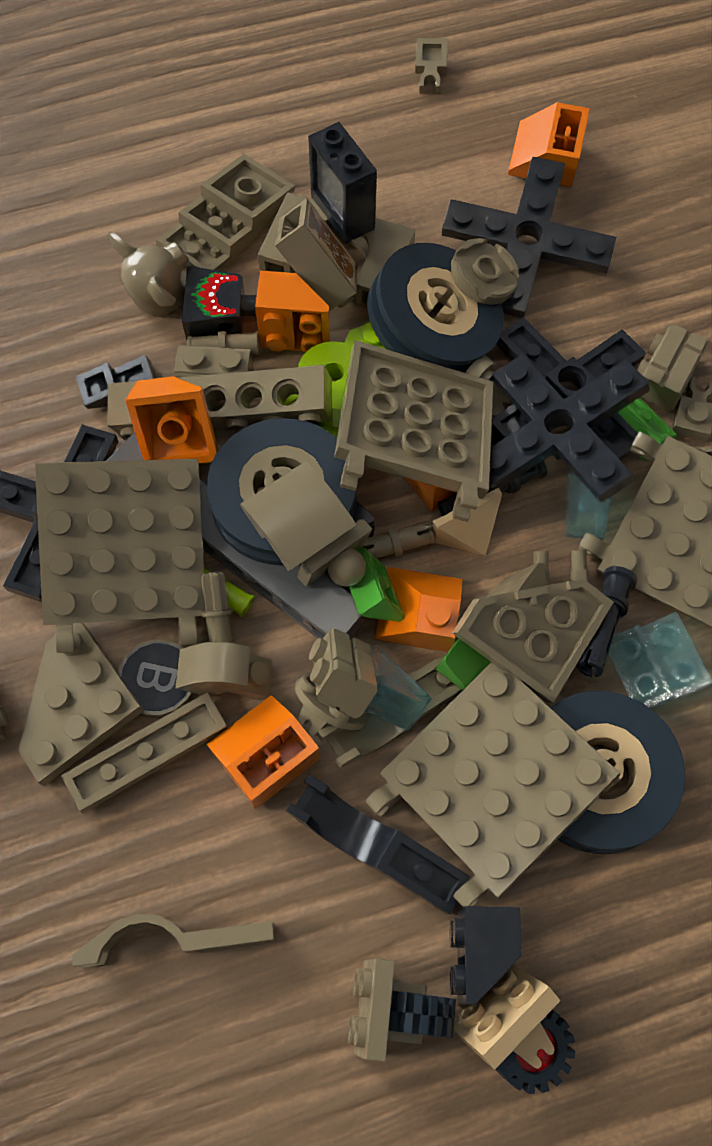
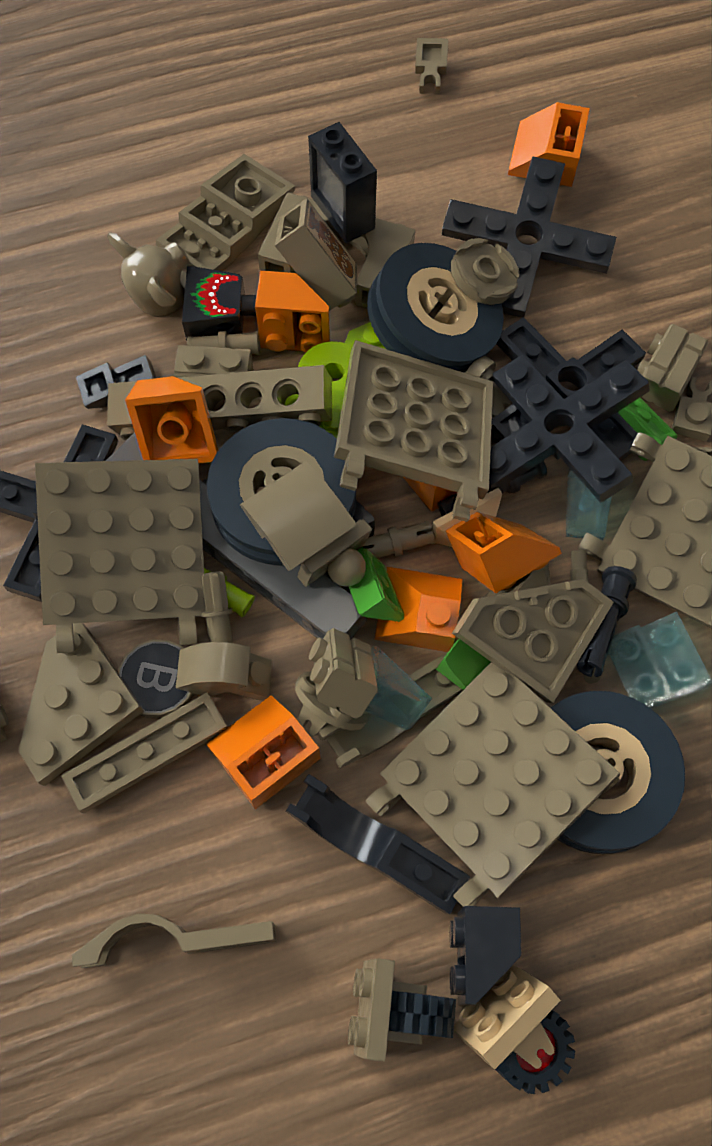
none -> orange slope [445,512,562,593]

